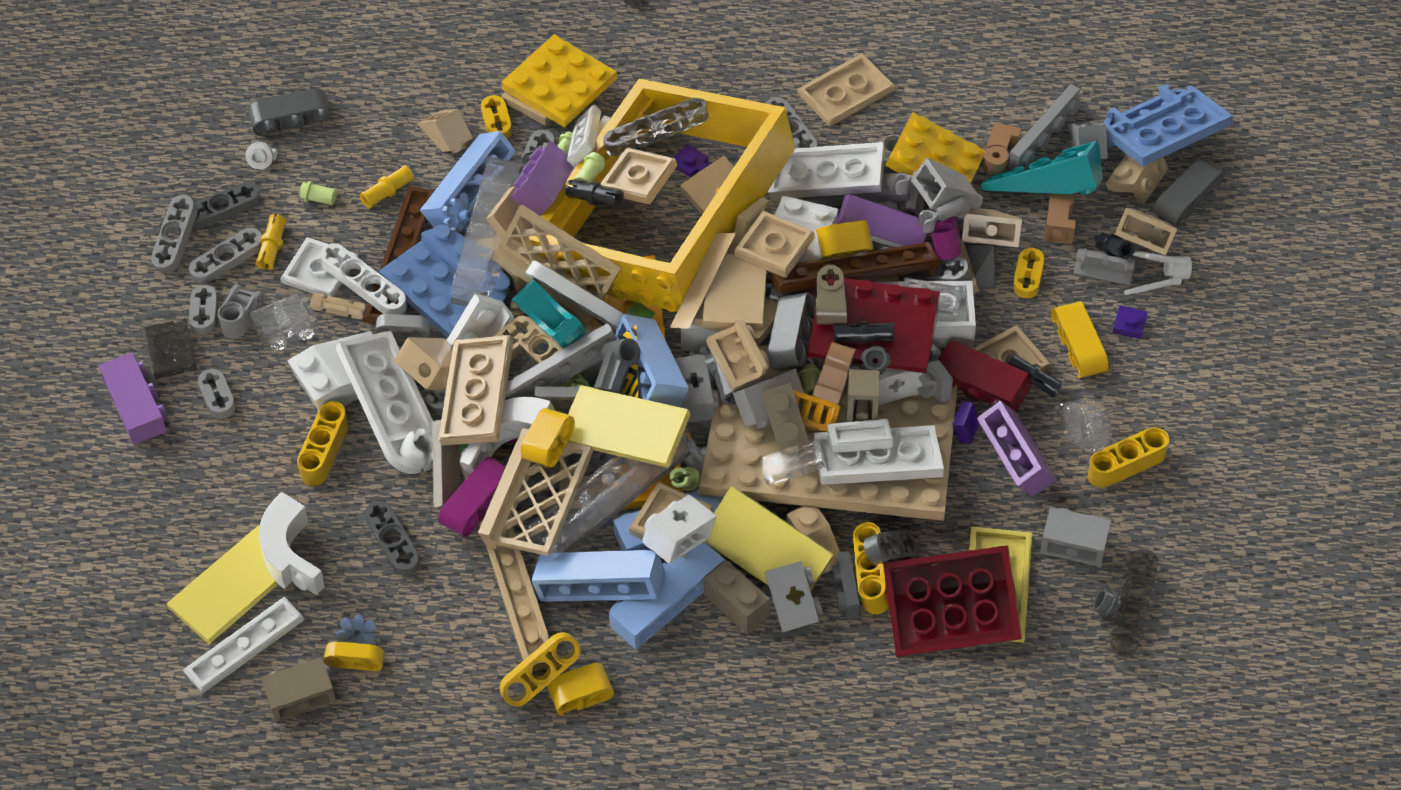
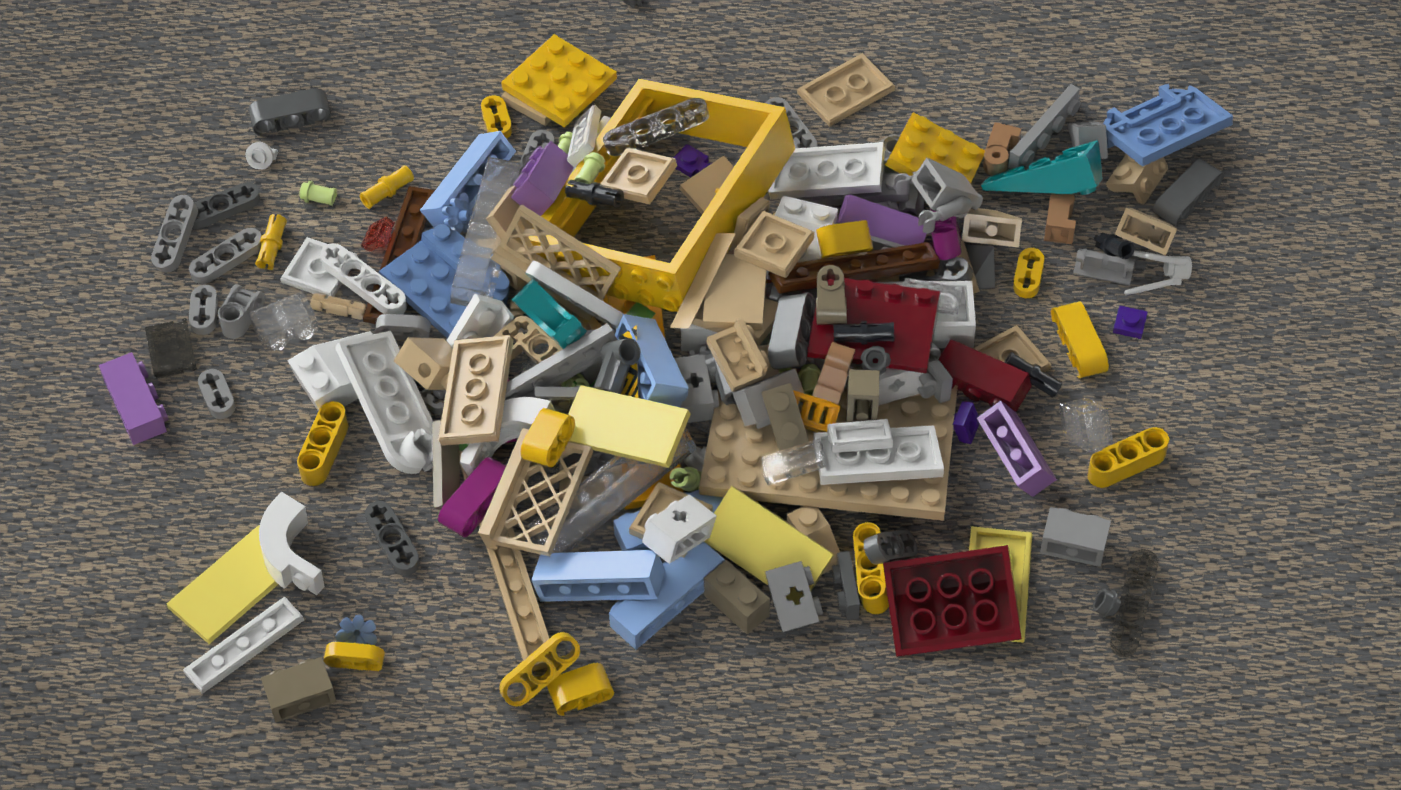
tan slope [417,109,473,154] -> none
none -> clear red plate [361,216,395,251]

